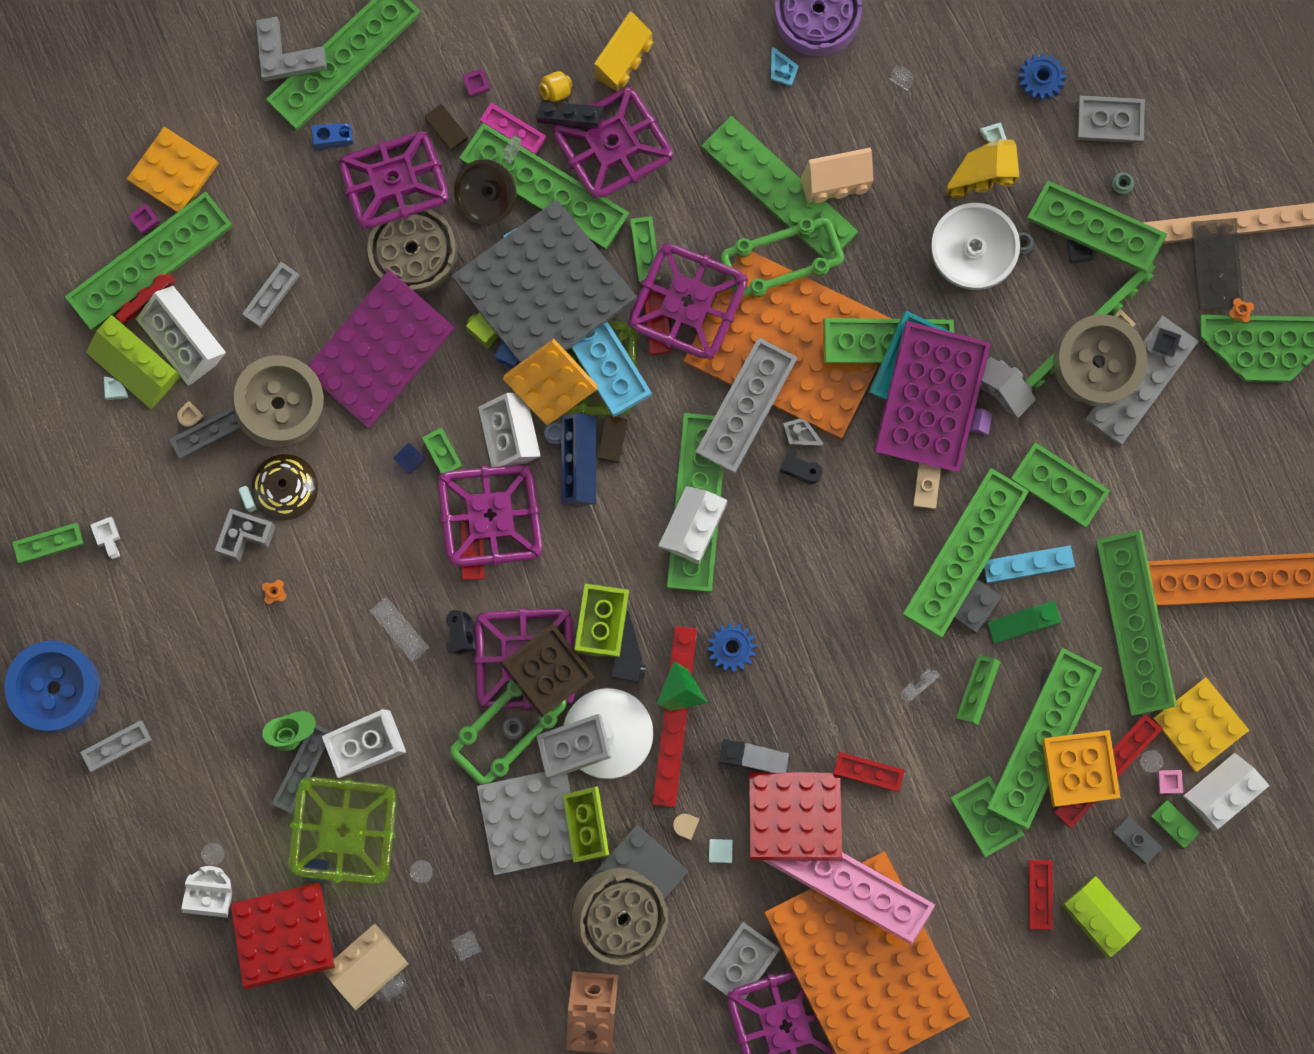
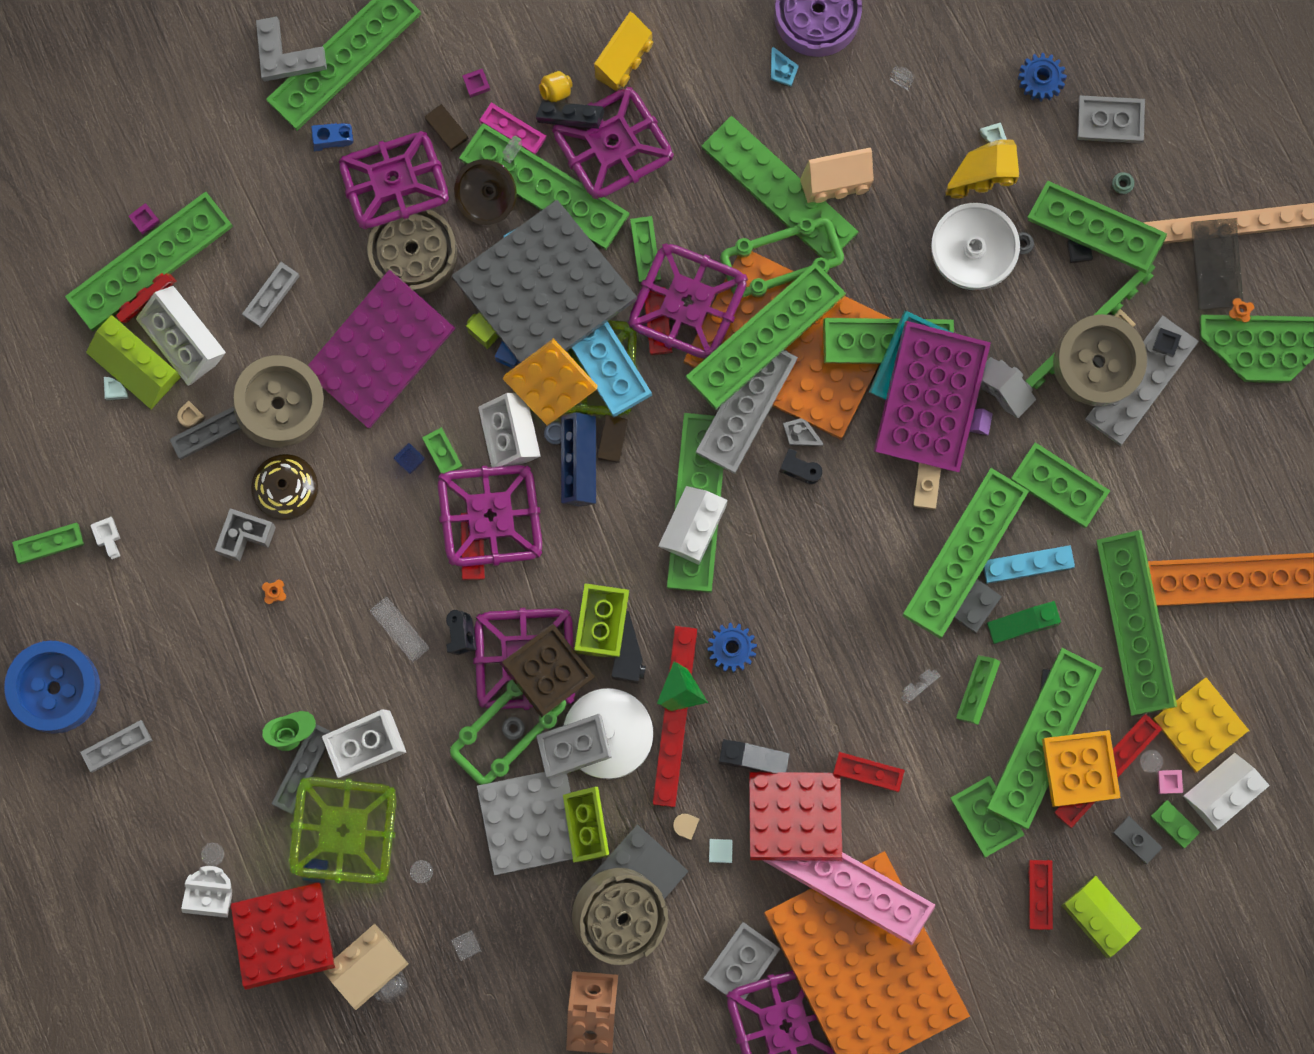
light orange plate [127,127,219,213] -> none
light aqua tile [239,486,257,513] -> none
none -> bright green plate [686,262,846,410]

